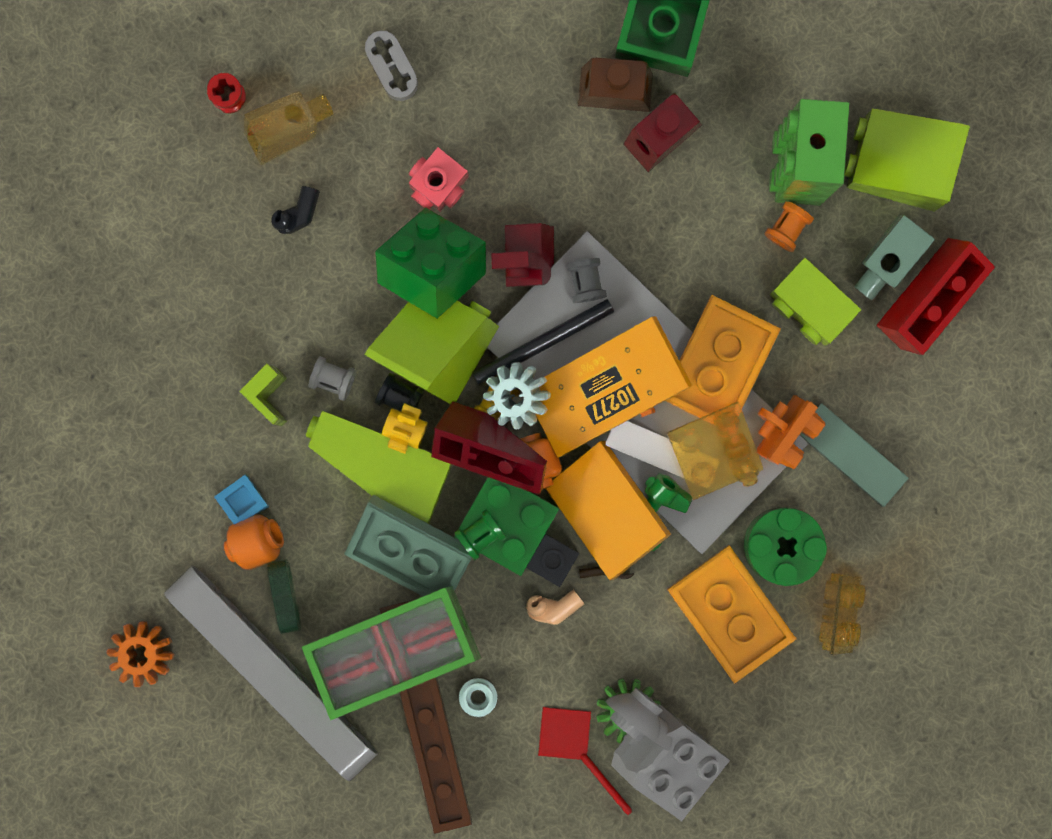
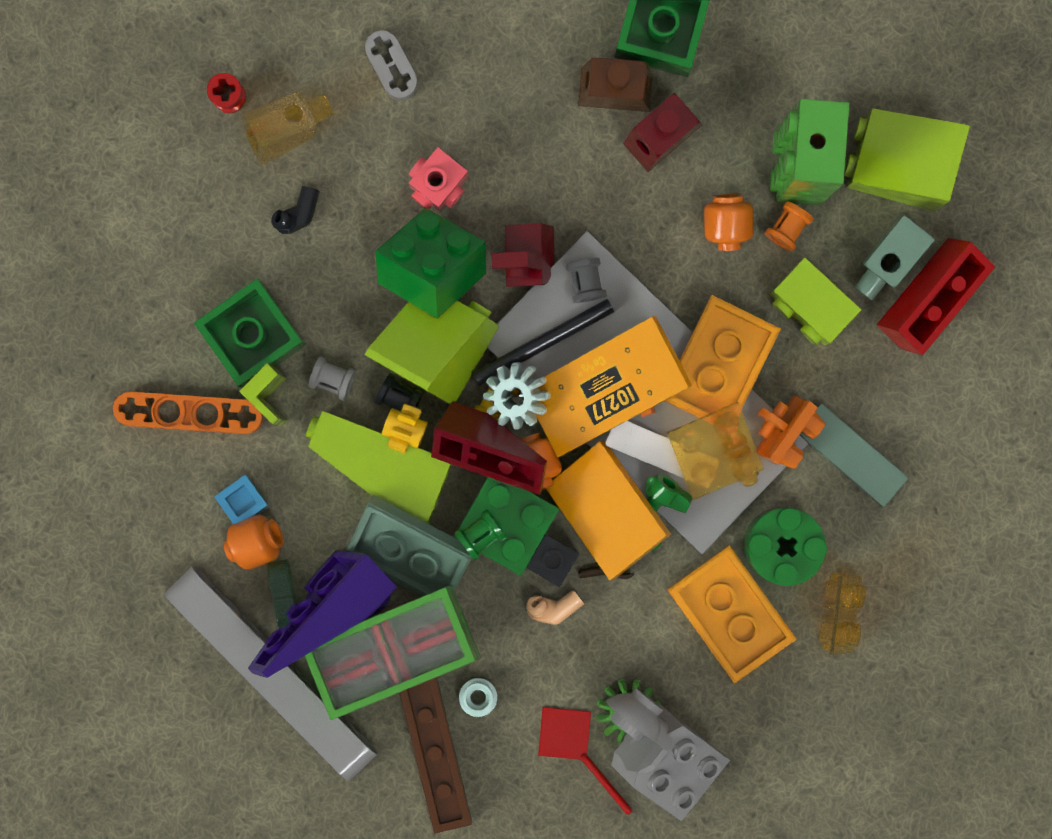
orange gear [107,621,174,687] -> none
none -> orange beam [113,392,264,434]
none -> green brick [194,278,307,388]
none -> dark purple wedge [248,550,397,678]
none -> orange head [704,194,754,251]

